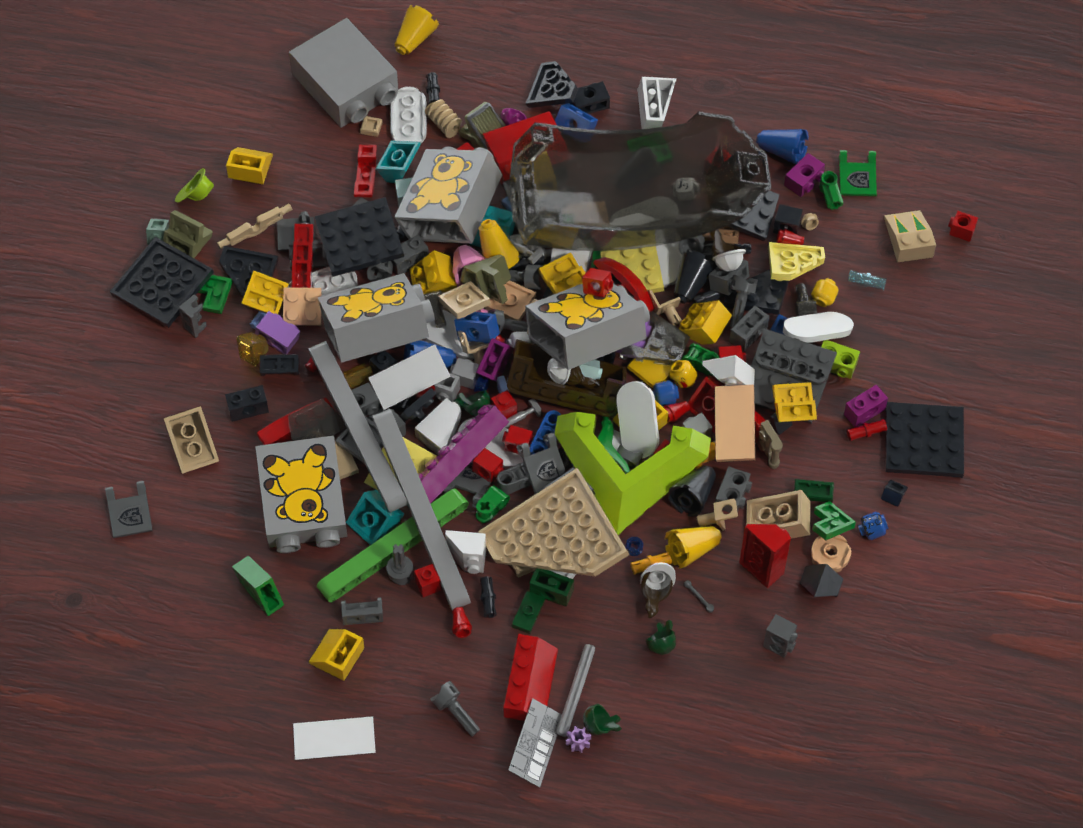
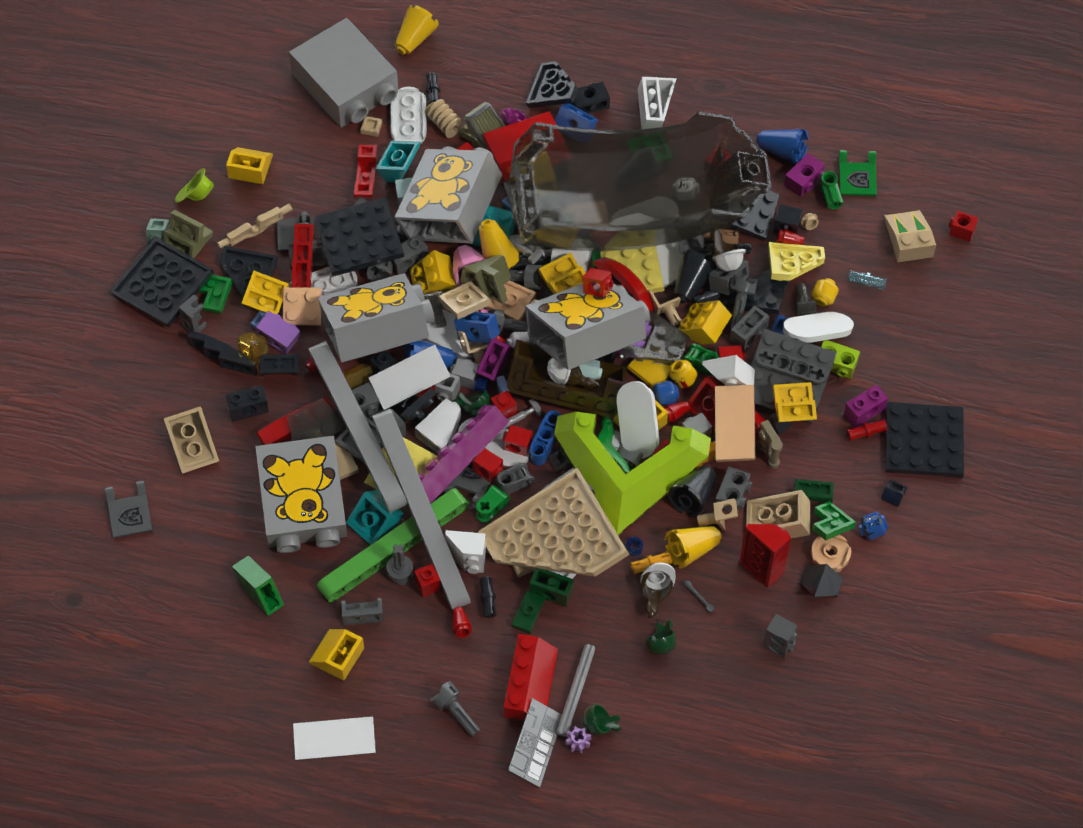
dark grey flag [517,433,566,494] -> none
none -> black slope [188,330,257,376]

